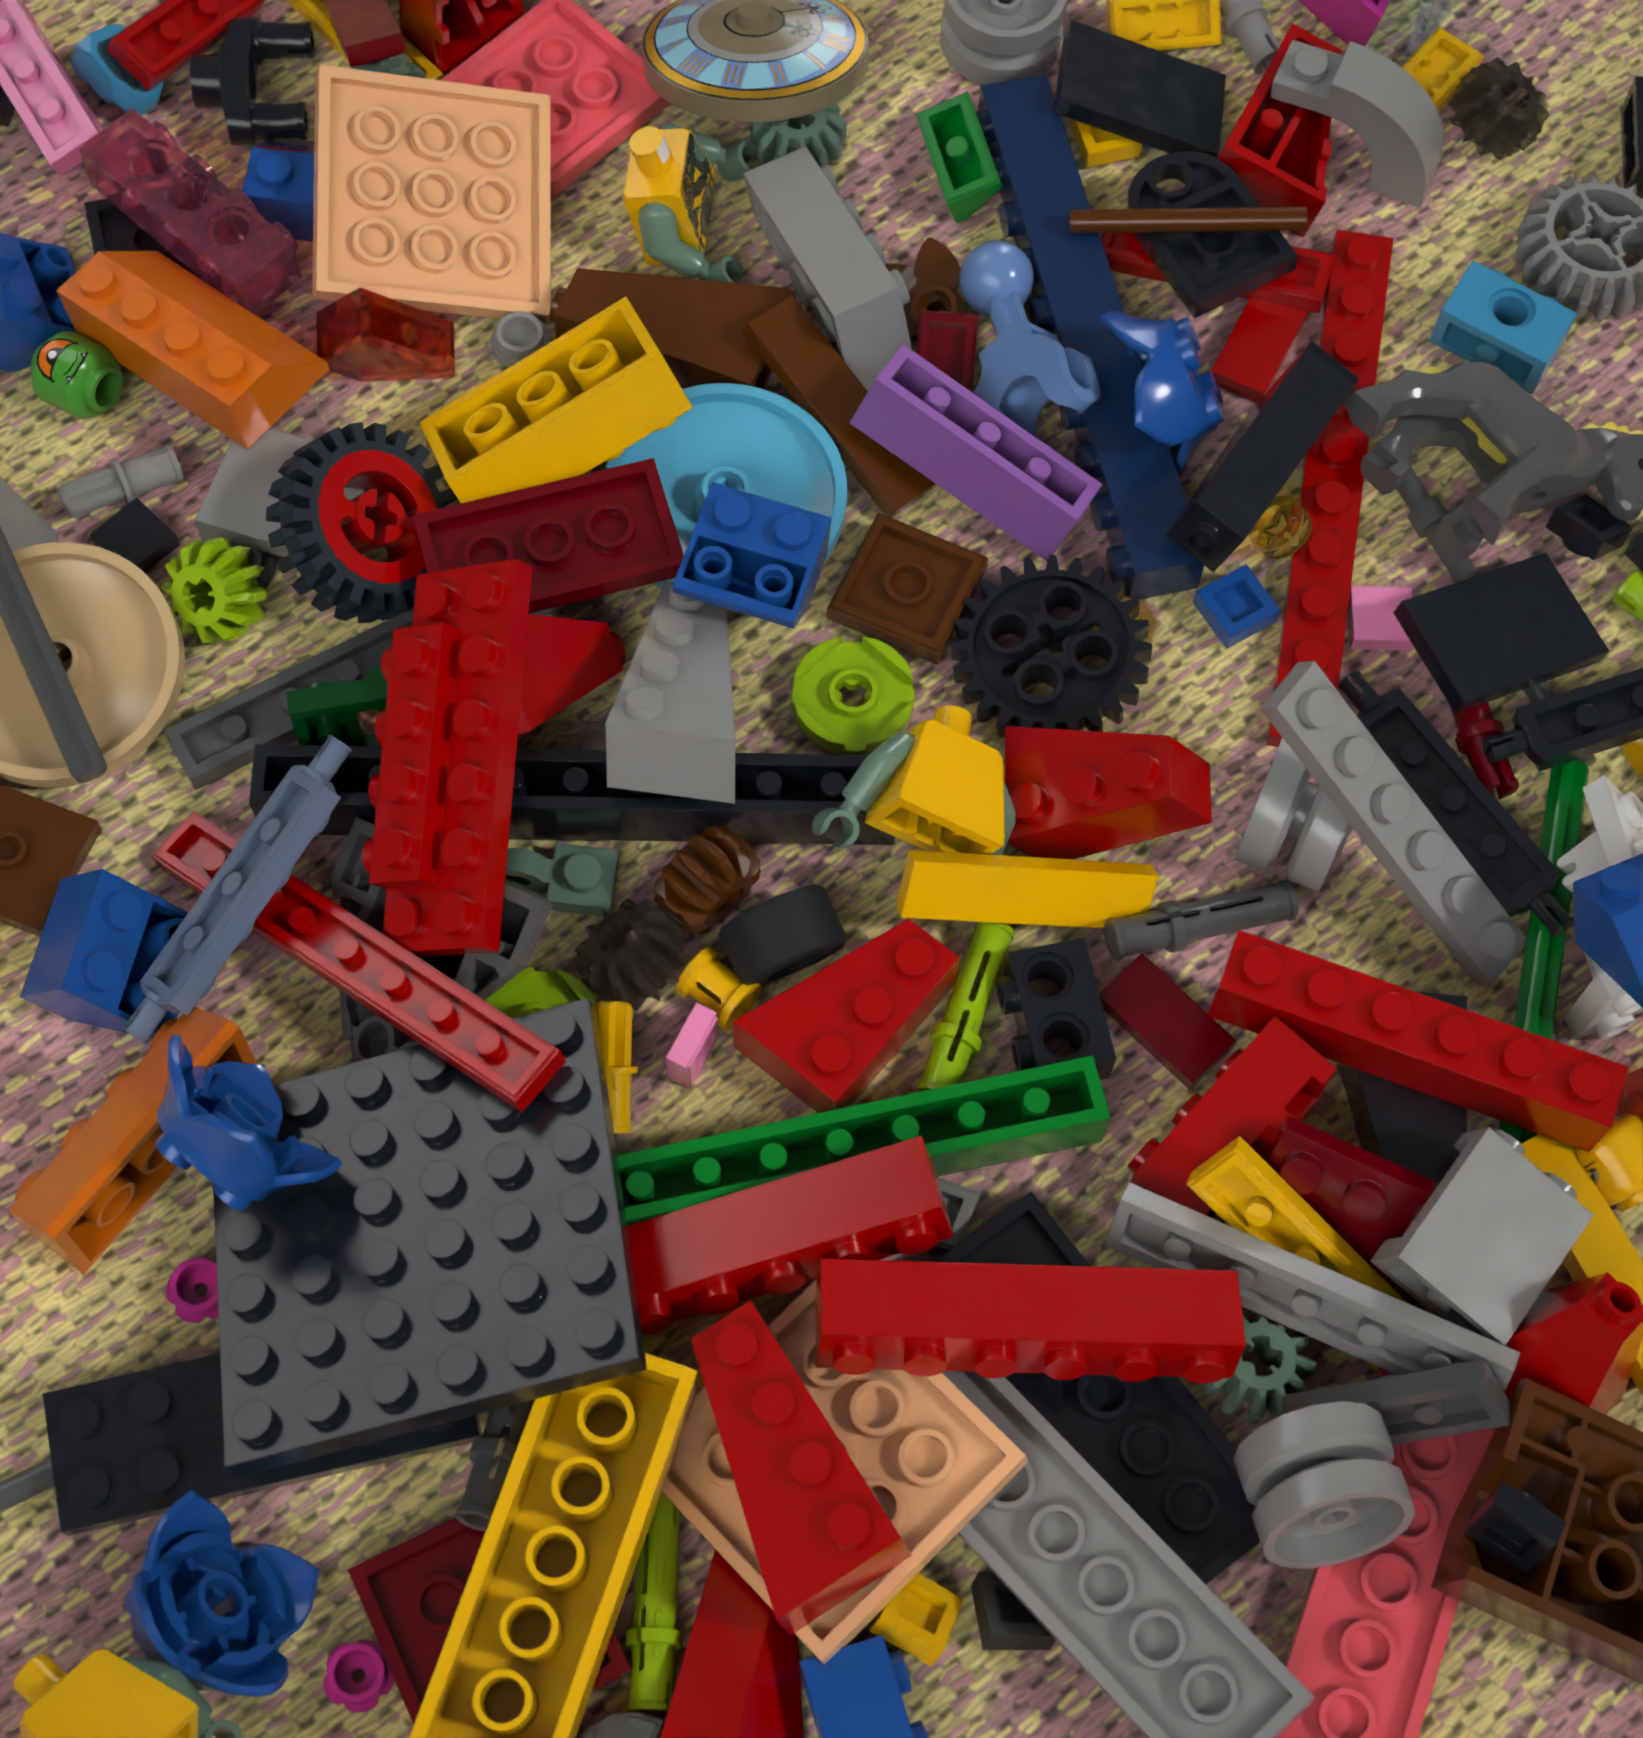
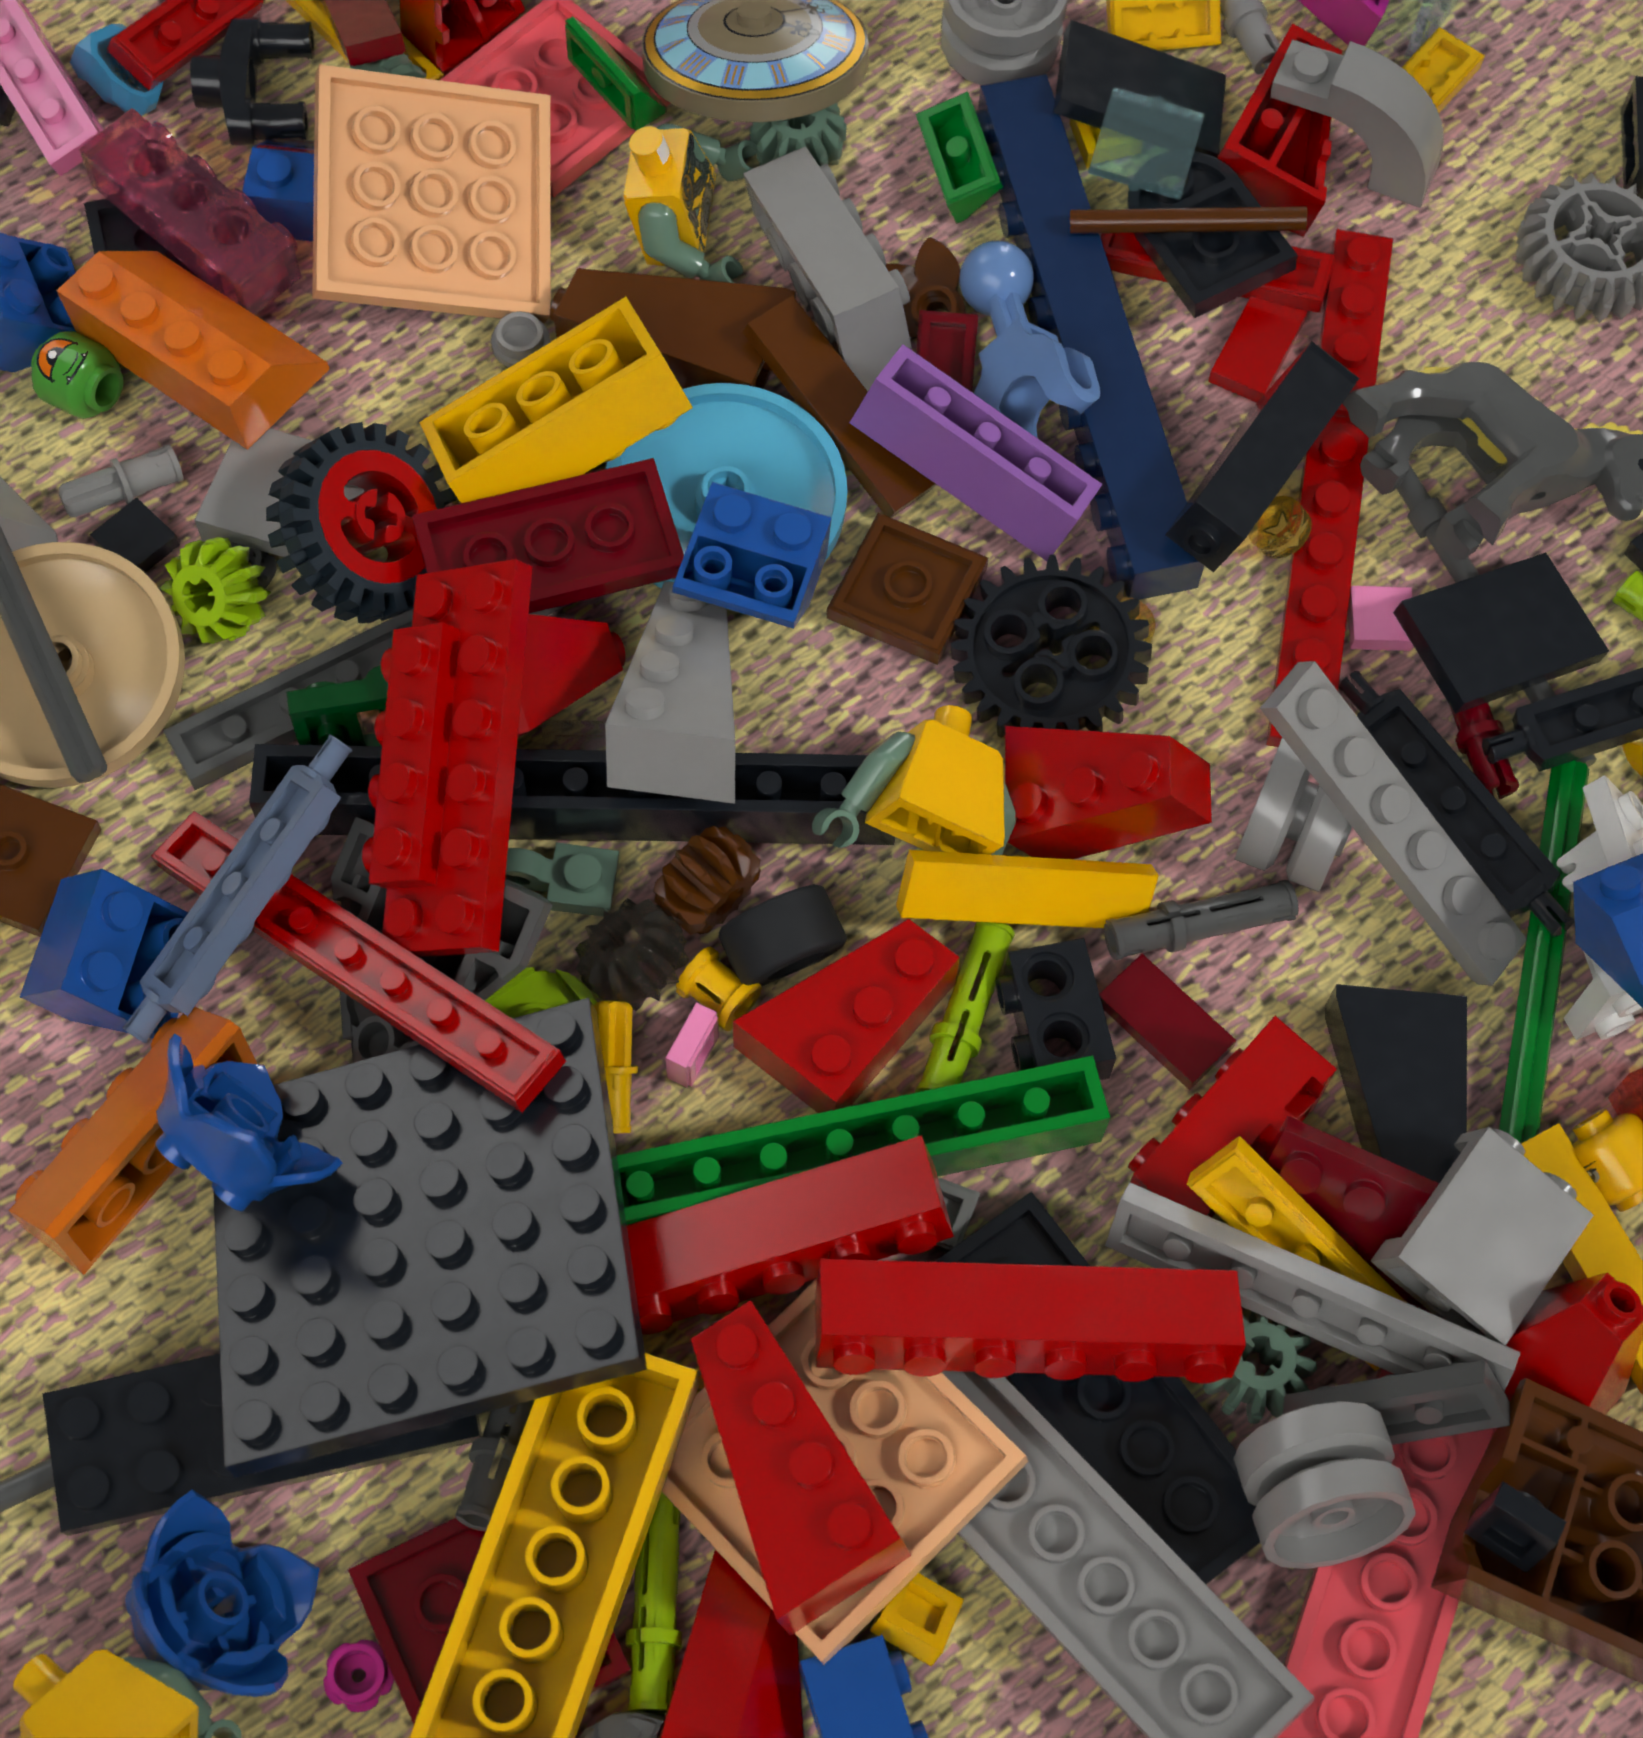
dark pink plate [166,1257,219,1323] -> none
clear red slope [316,287,455,382] -> none
lime plate [791,637,915,755] -> none
pearl dark grey plate [971,1572,1056,1651] -> none
blue brick [1099,311,1225,476] -> none
blue plate [1193,564,1281,649] -> none
red brick [1207,930,1628,1152] -> none
dark azure brick [1429,261,1578,394] -> none
clear smoke gear [1448,57,1550,161] -> none
black plate [1545,494,1633,560] -> none
none -> green slope [565,16,667,131]
none -> clear light blue piece [1088,87,1204,200]

